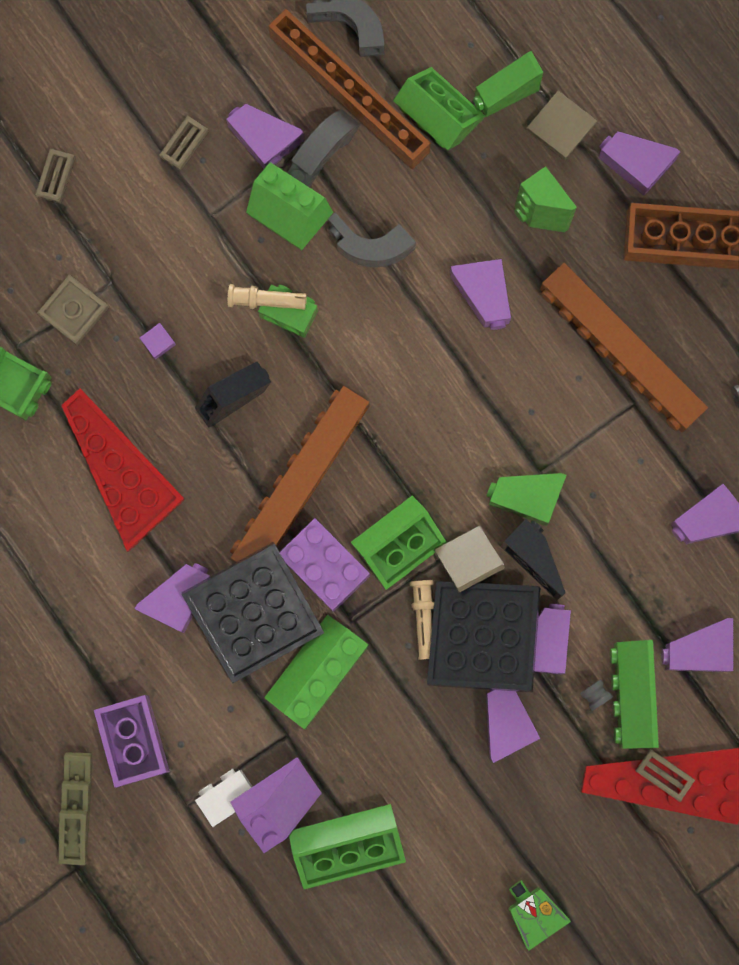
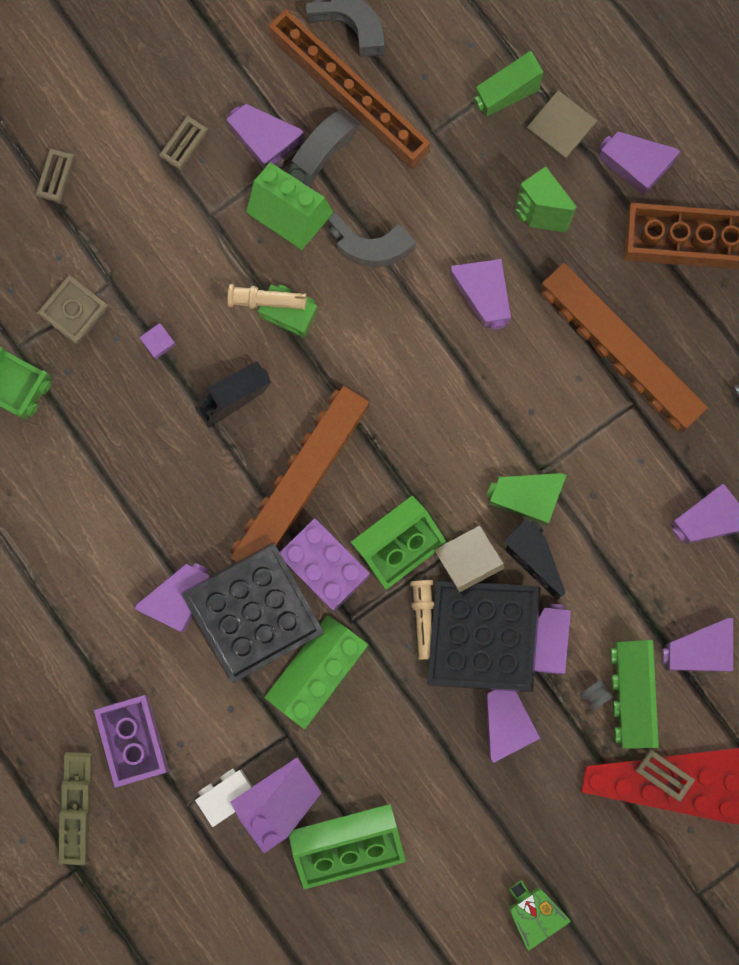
red wing [61,388,185,552] -> none
bright green slope [393,67,485,150] -> none

